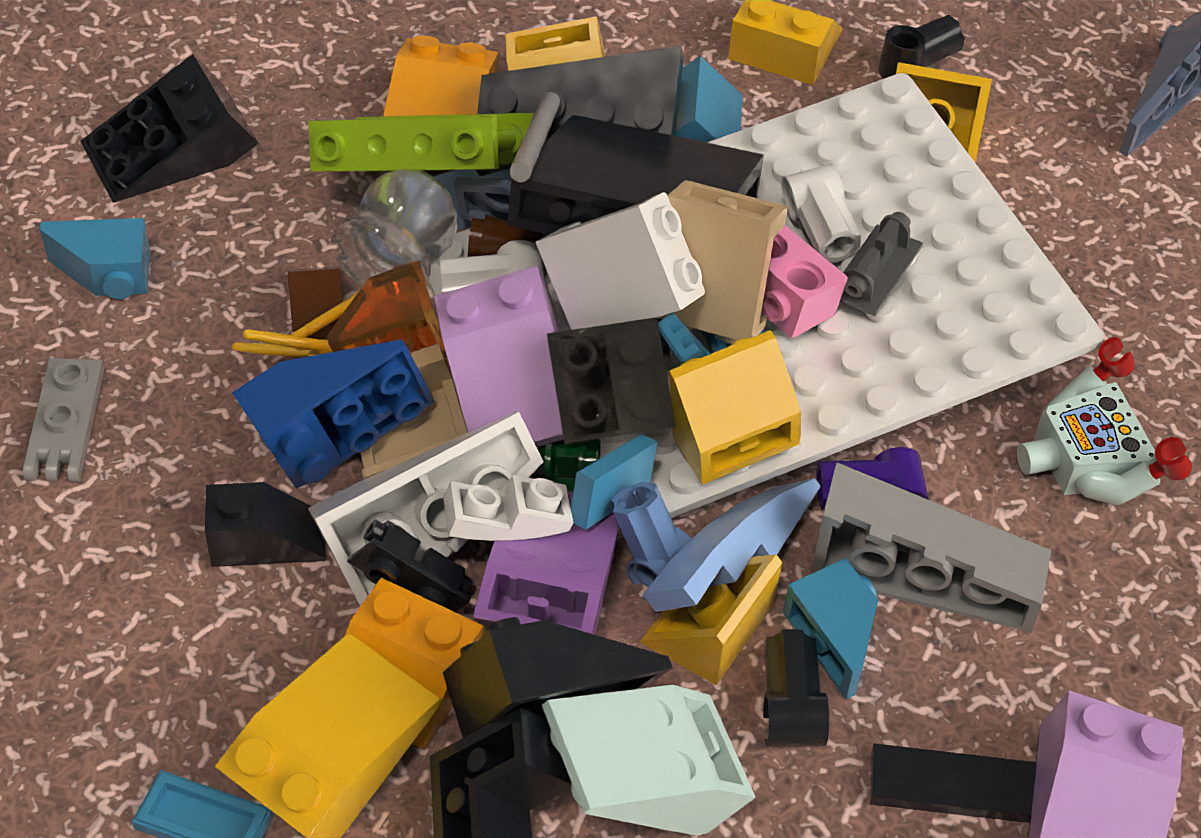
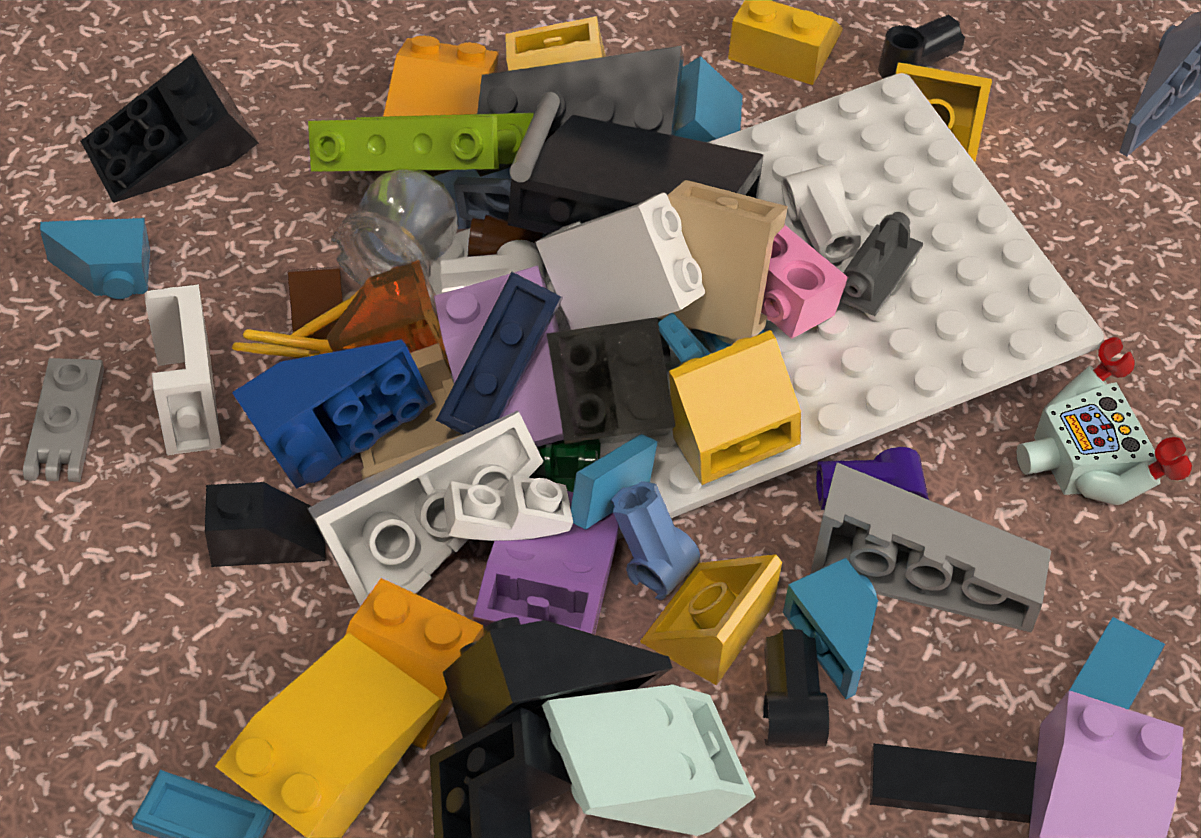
black hinge [347,519,471,612] -> none
light blue slope [643,478,821,612] -> none
none -> white panel [145,284,222,455]
none -> dark blue tile [436,271,563,435]
none -> dark azure tile [1069,617,1165,710]

